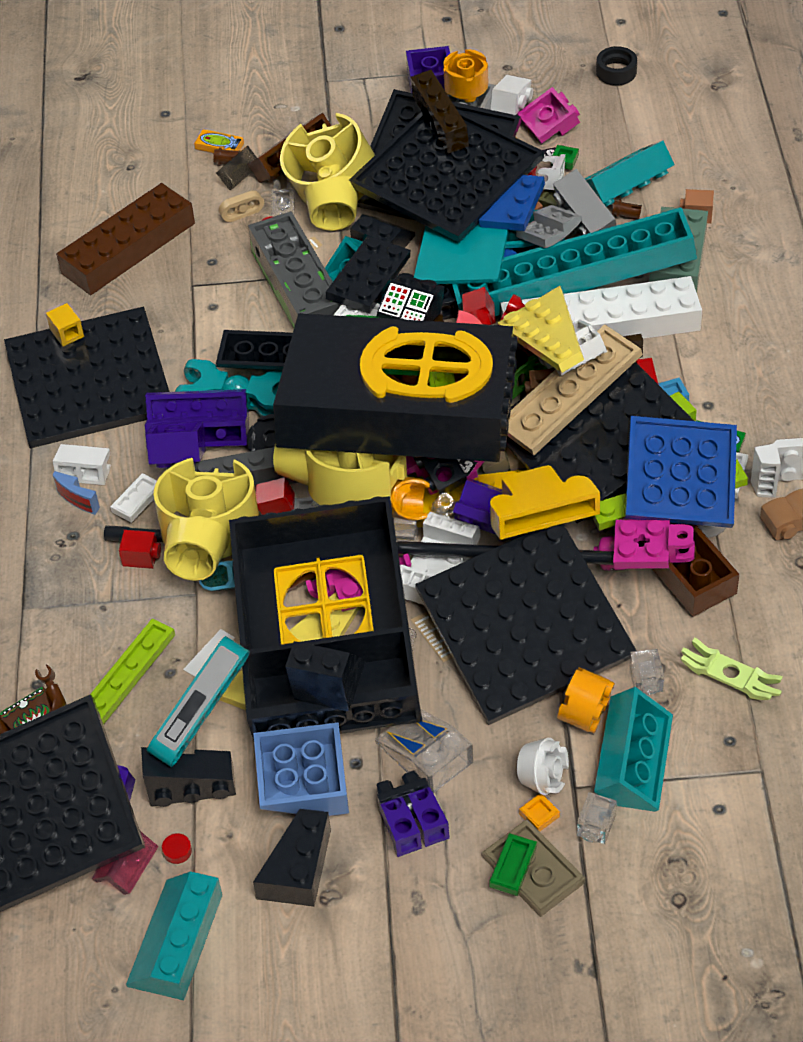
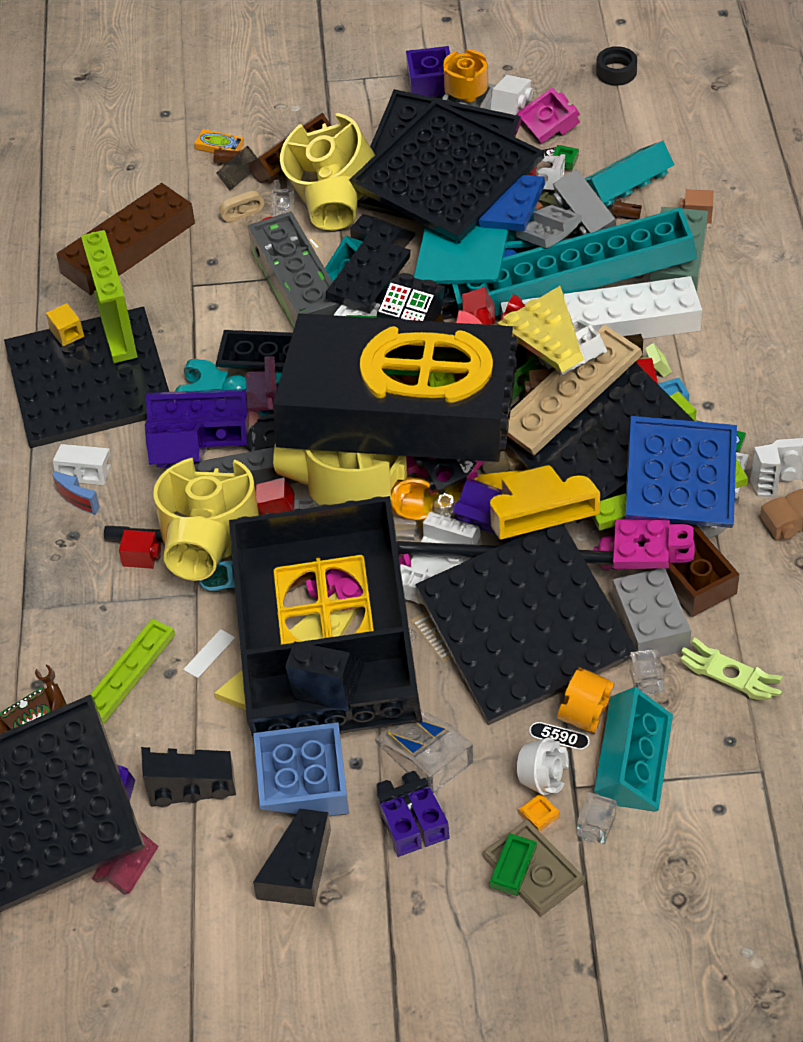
white plate [110,473,157,523] -> none
teal slope [126,871,223,1001] -> none
beam [147,636,250,767] -> none
red tile [162,833,192,864] -> none
dark brown arch [410,70,469,154] -> none
none -> lime panel [81,230,138,363]
none -> clear pink panel [246,356,277,411]
none -> black sticker [529,722,590,750]
none -> light grey brick [612,568,691,662]
none -> yellowish green tile [642,343,672,377]

